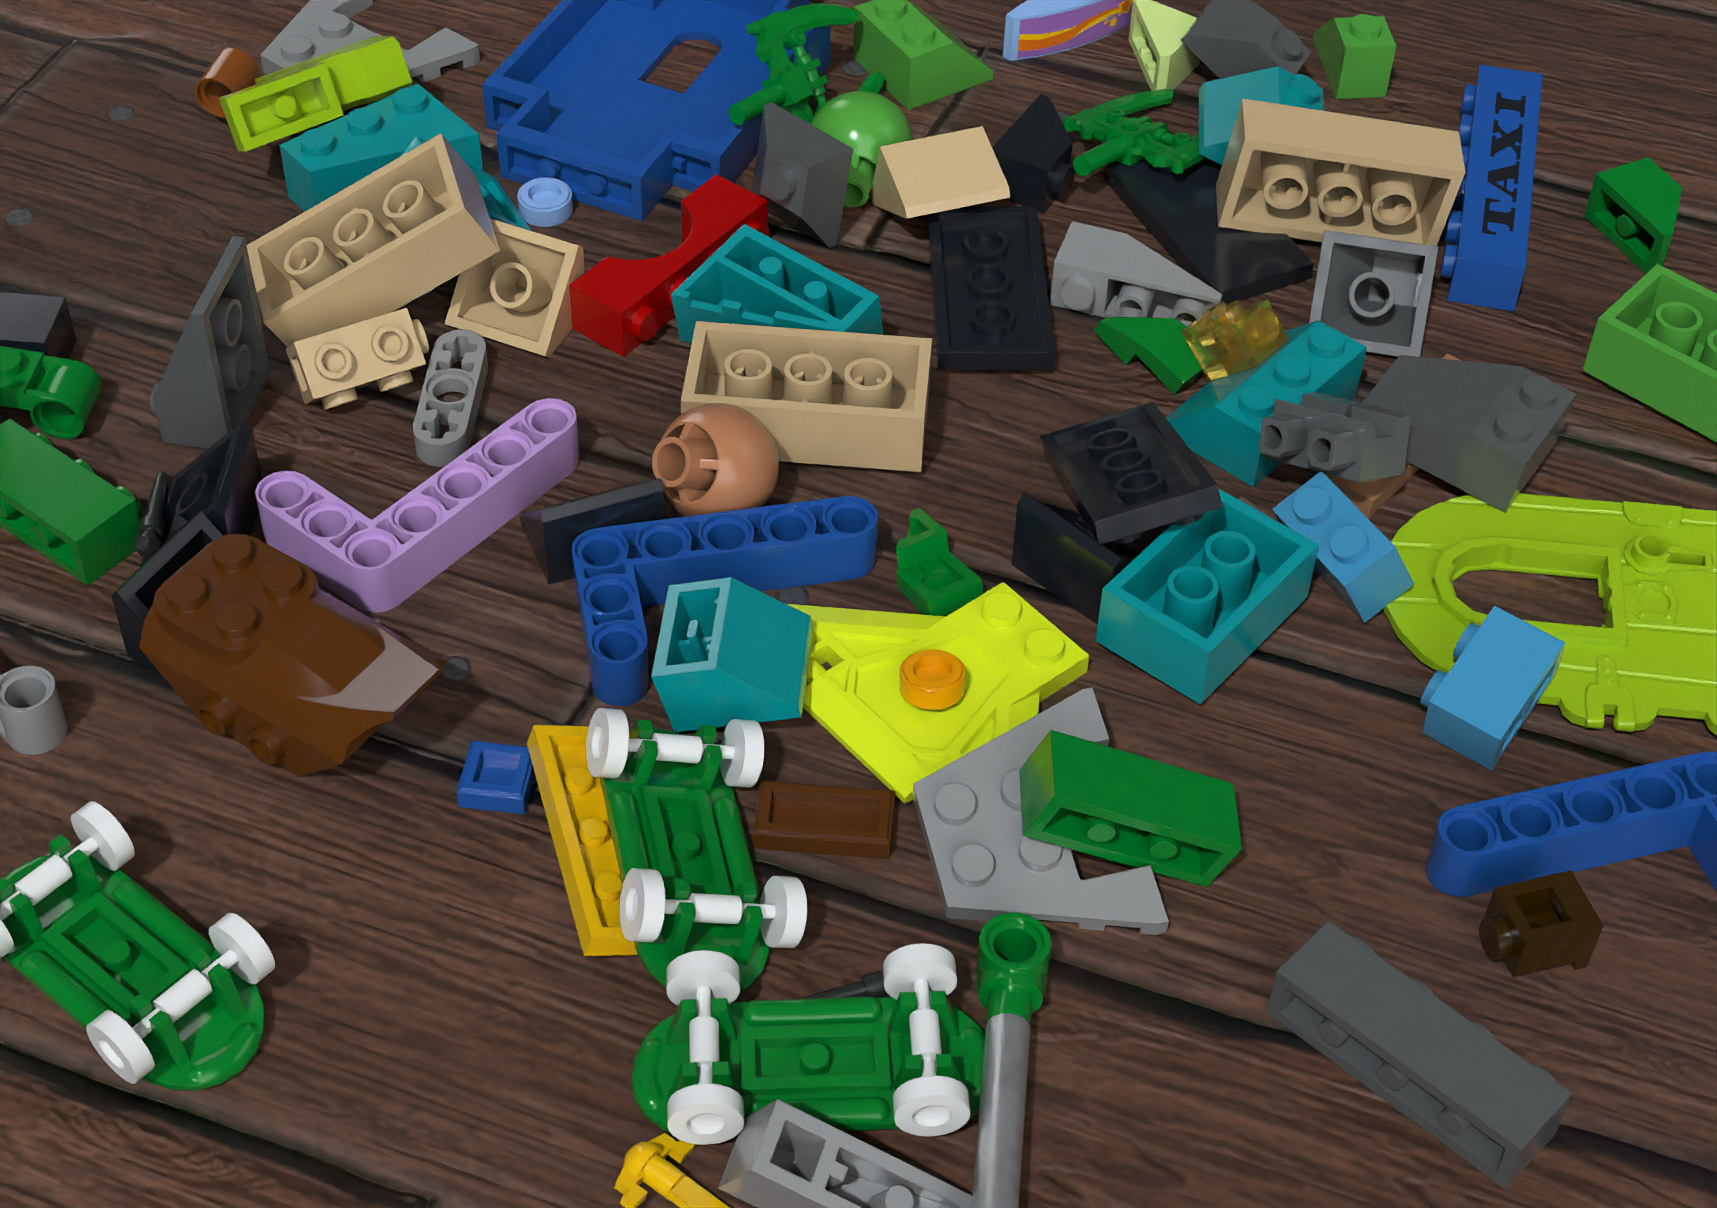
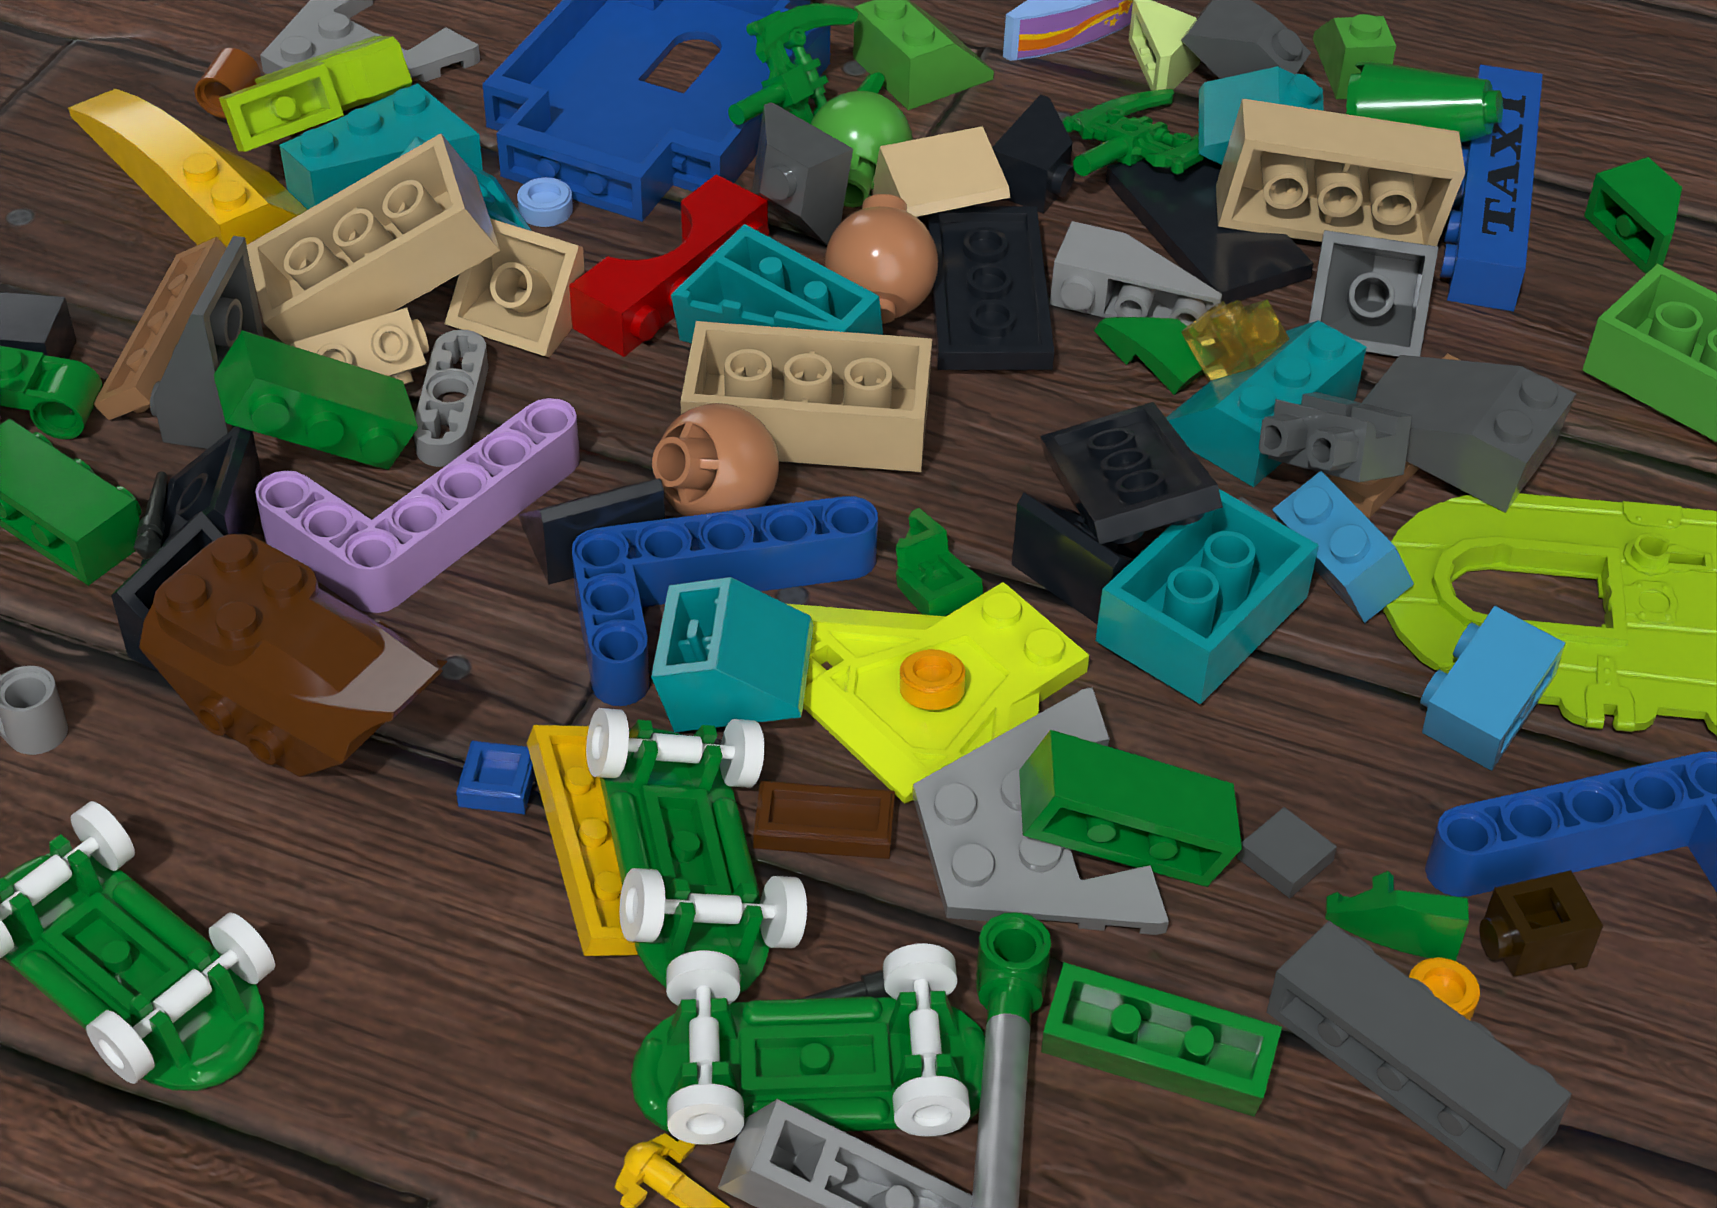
none -> yellow wedge [68,89,308,248]
none -> medium nougat plate [93,237,226,420]
none -> green brick [213,330,418,470]
none -> nougat brick [825,194,938,324]
none -> green brick [1041,962,1282,1117]
none -> dark grey tile [1237,807,1337,898]
none -> green slope [1325,871,1469,961]
none -> green cone [1346,61,1503,143]
none -> light orange tile [1409,958,1480,1020]

